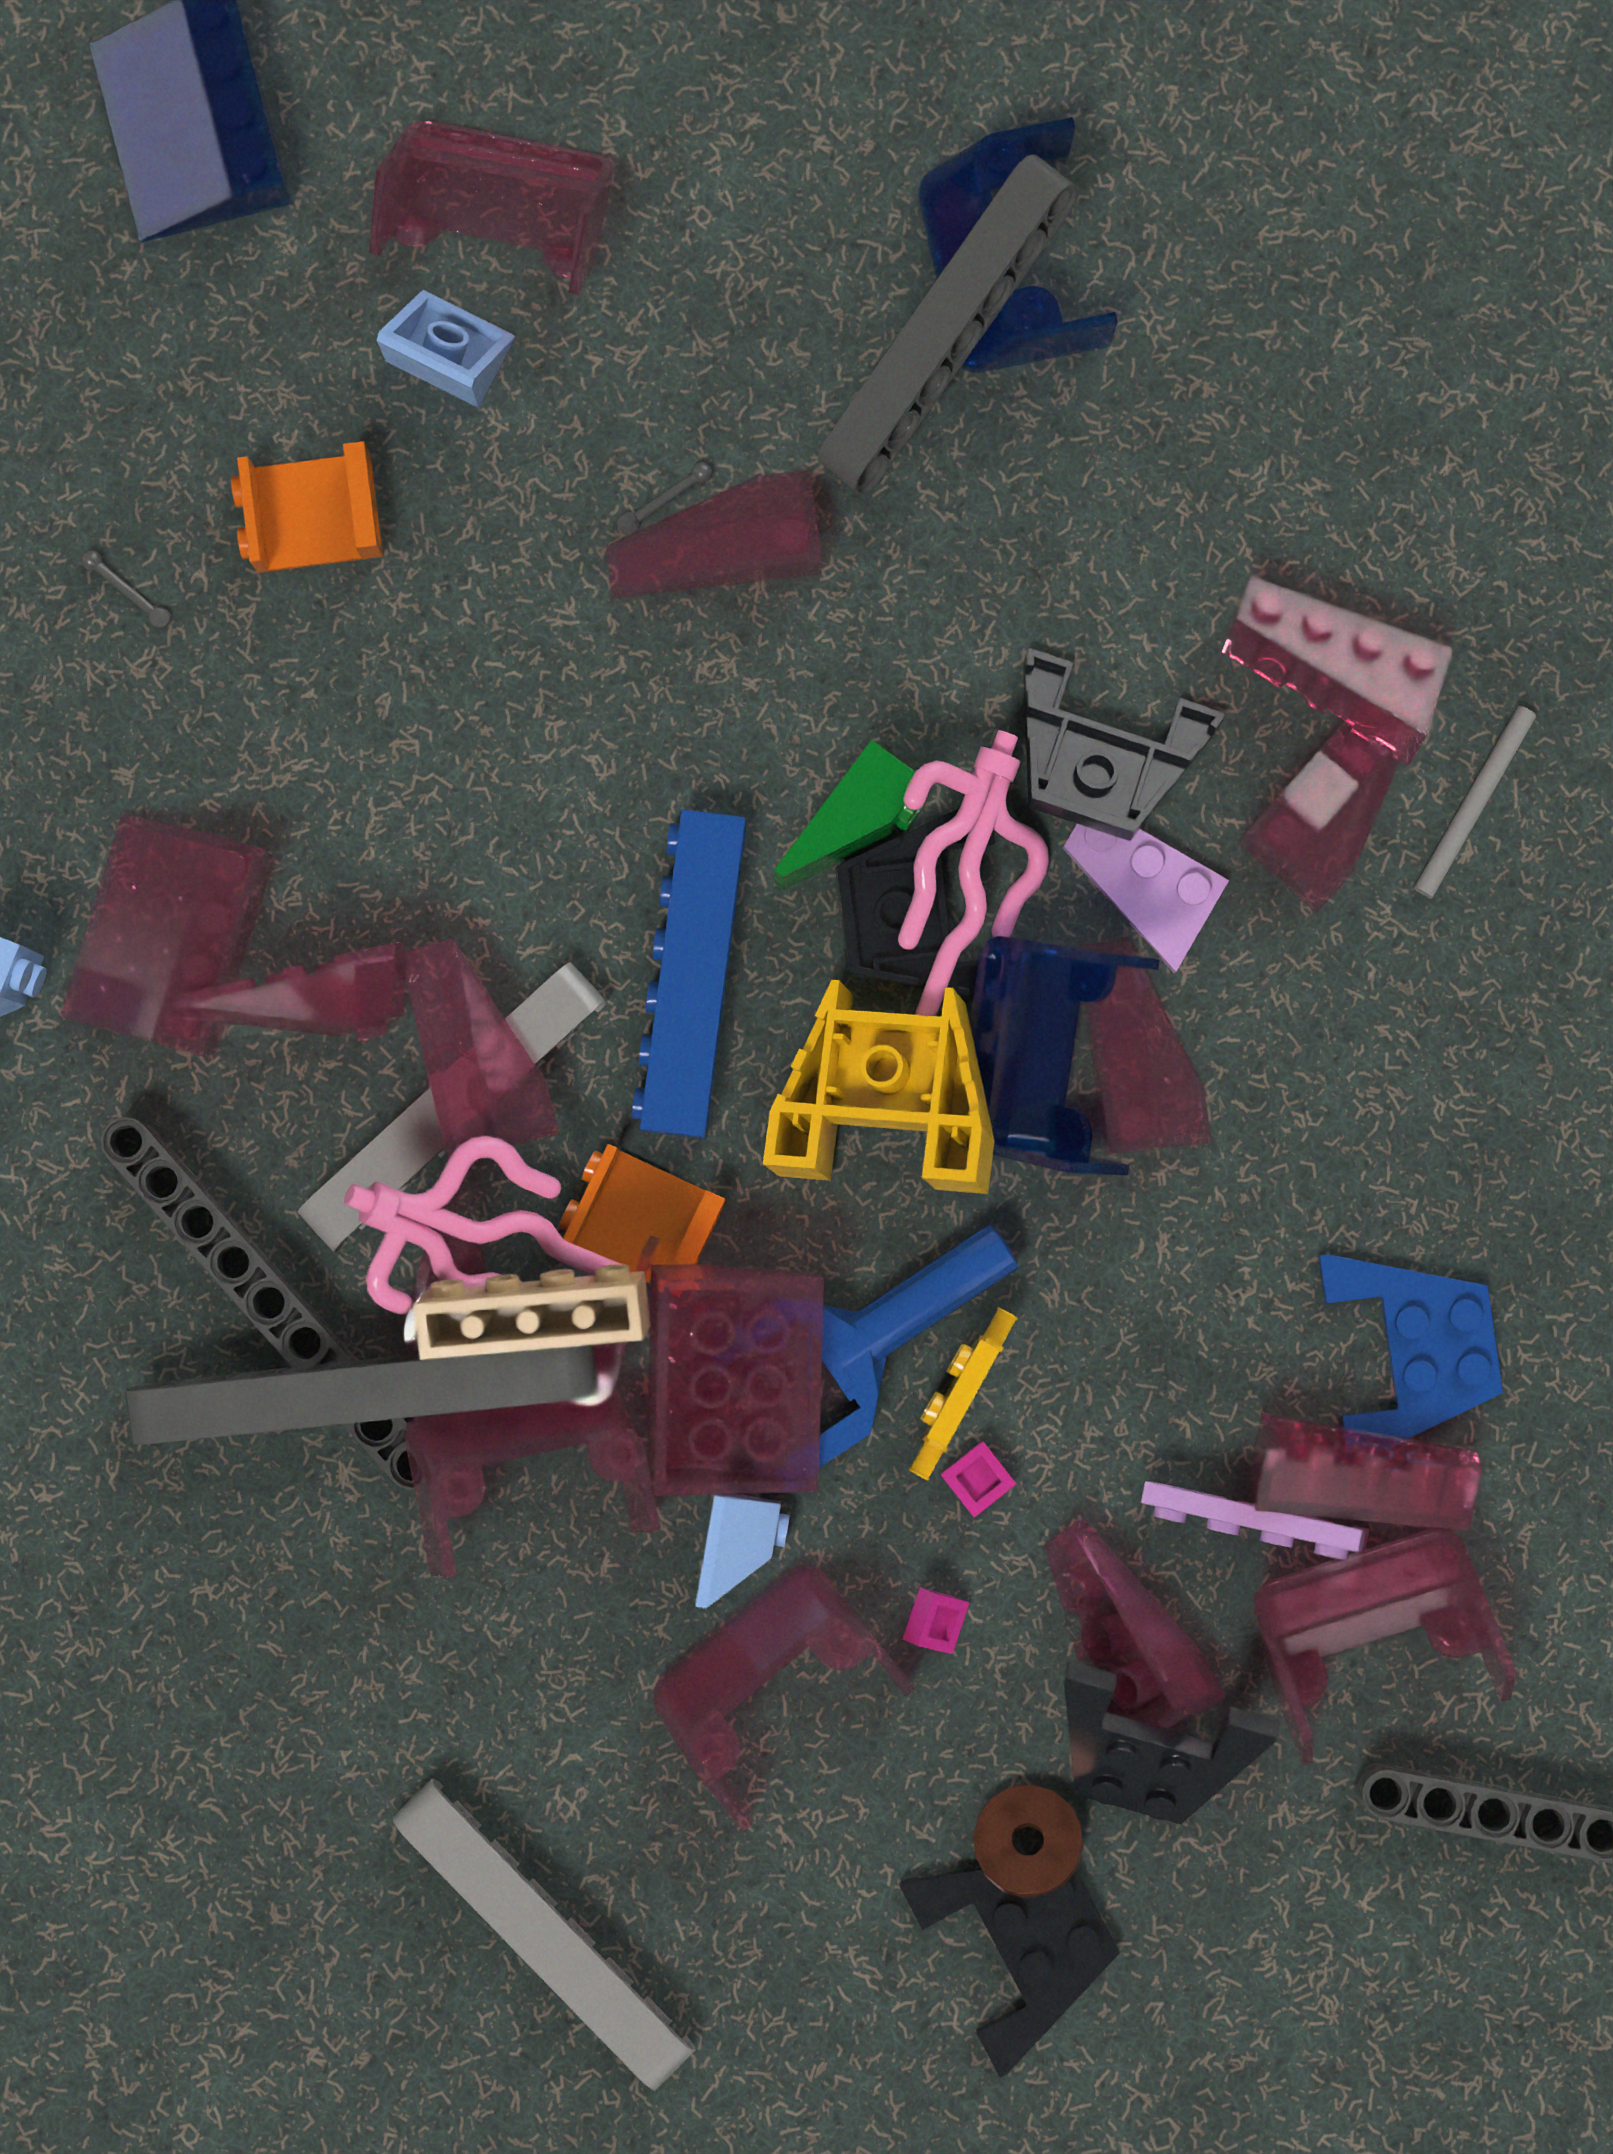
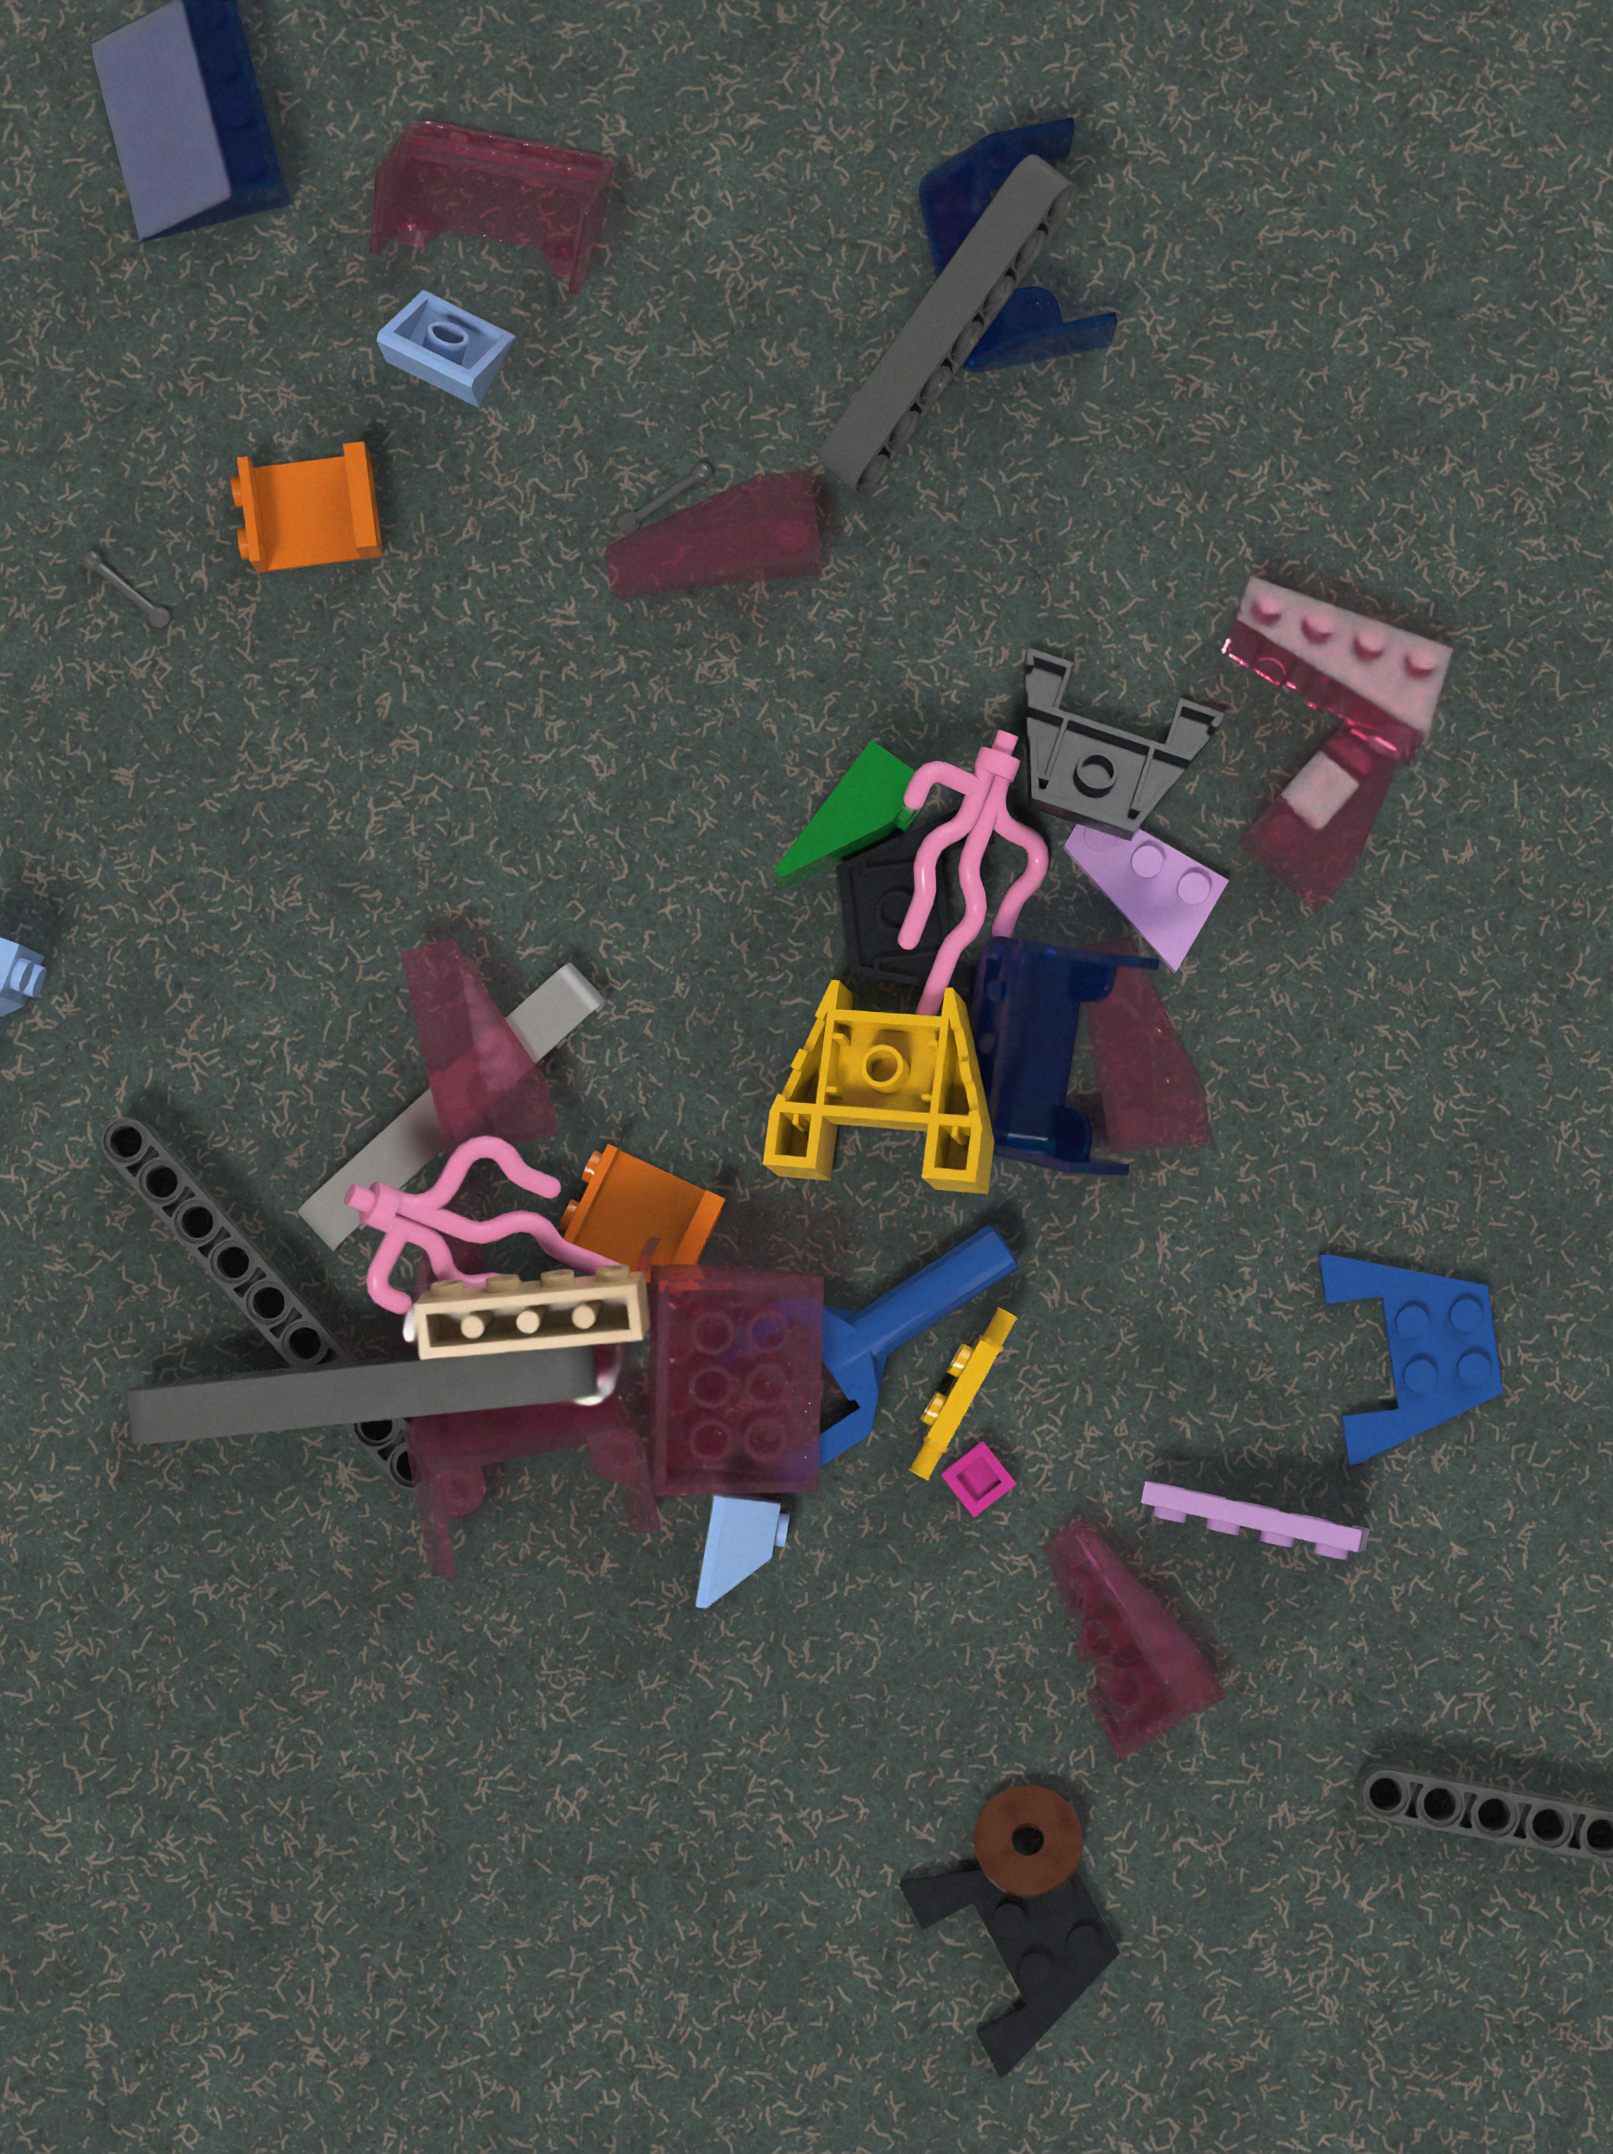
clear pink slope [60,814,275,1061] -> none
clear pink wedge [168,942,406,1041] -> none
light grey beam [392,1778,696,2091] -> none
blue brick [632,809,747,1140] -> none
clear pink windscreen [653,1564,915,1832] -> none
dark pink plate [903,1587,970,1654] -> none
black wing [1064,1661,1279,1825] -> none
clear pink wedge [1249,1413,1482,1533] -> none
clear pink windscreen [1254,1528,1517,1766] -> none
light grey bar [1413,706,1536,899] -> none

